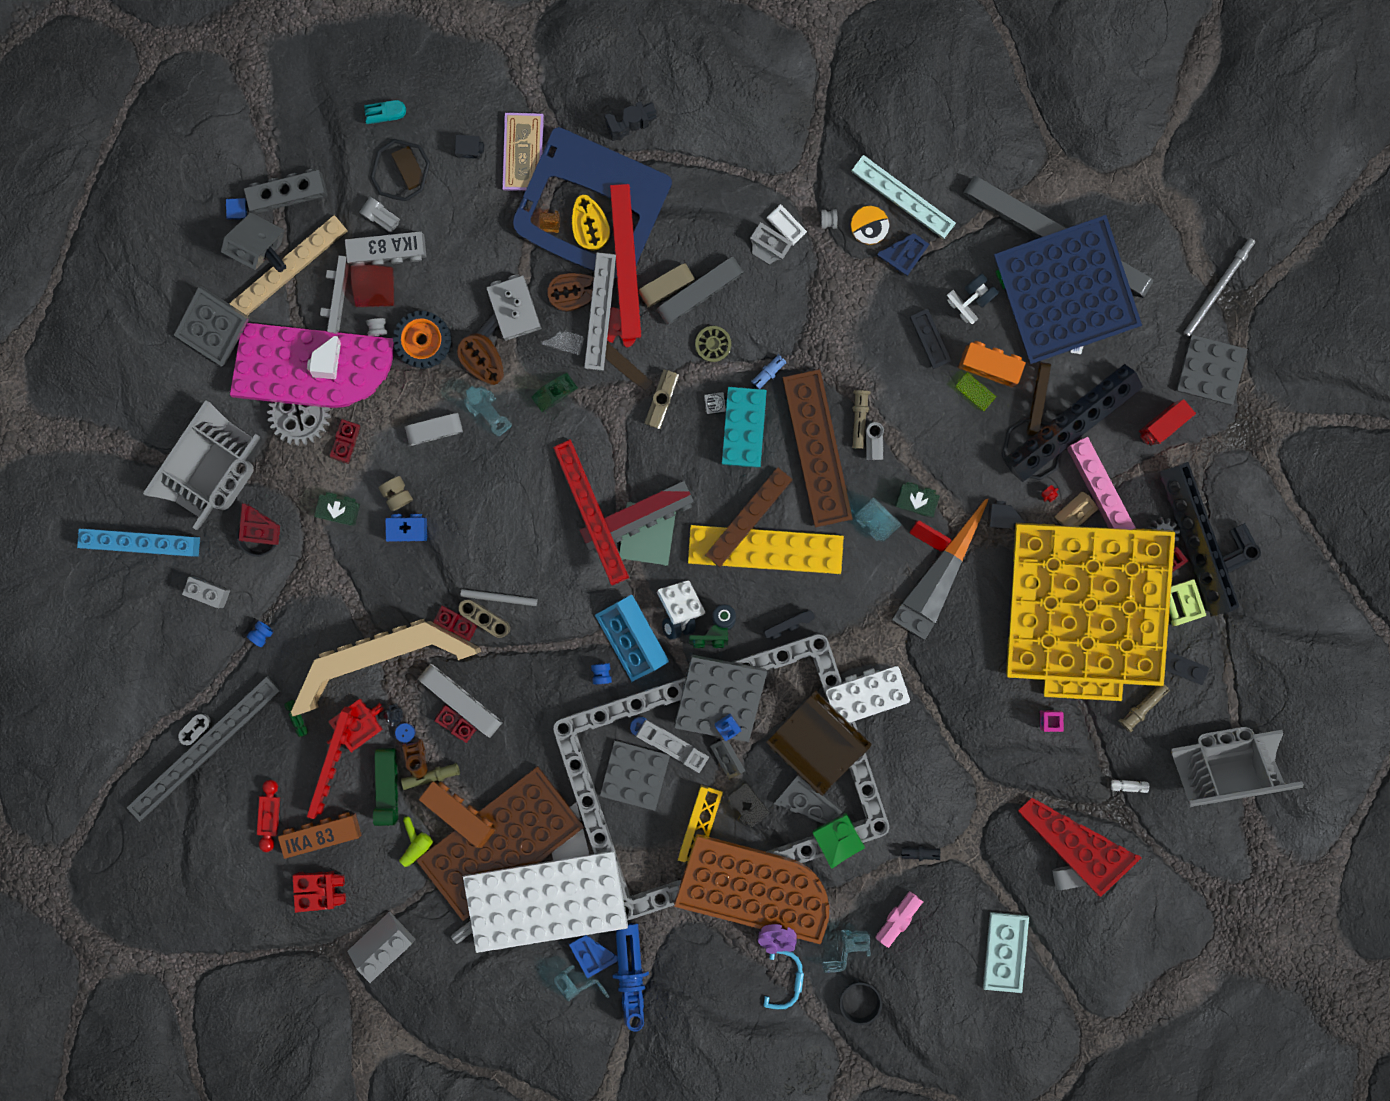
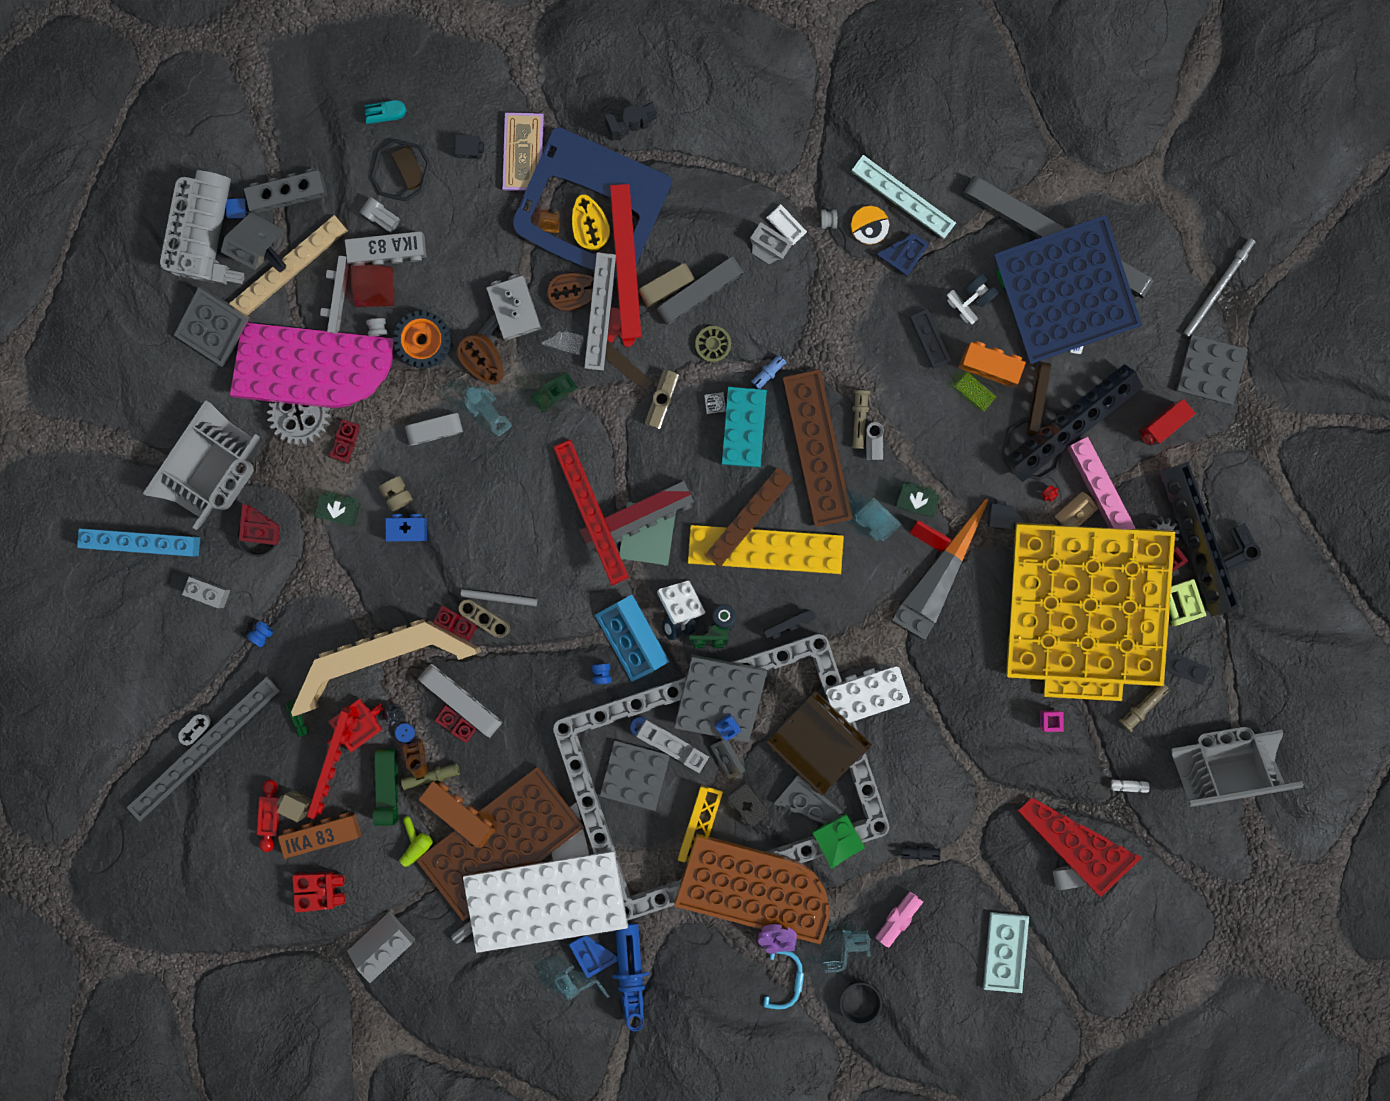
white slope [307,336,341,379] -> none
none -> light grey piece [160,170,245,285]
none -> dark tan brick [276,790,312,822]

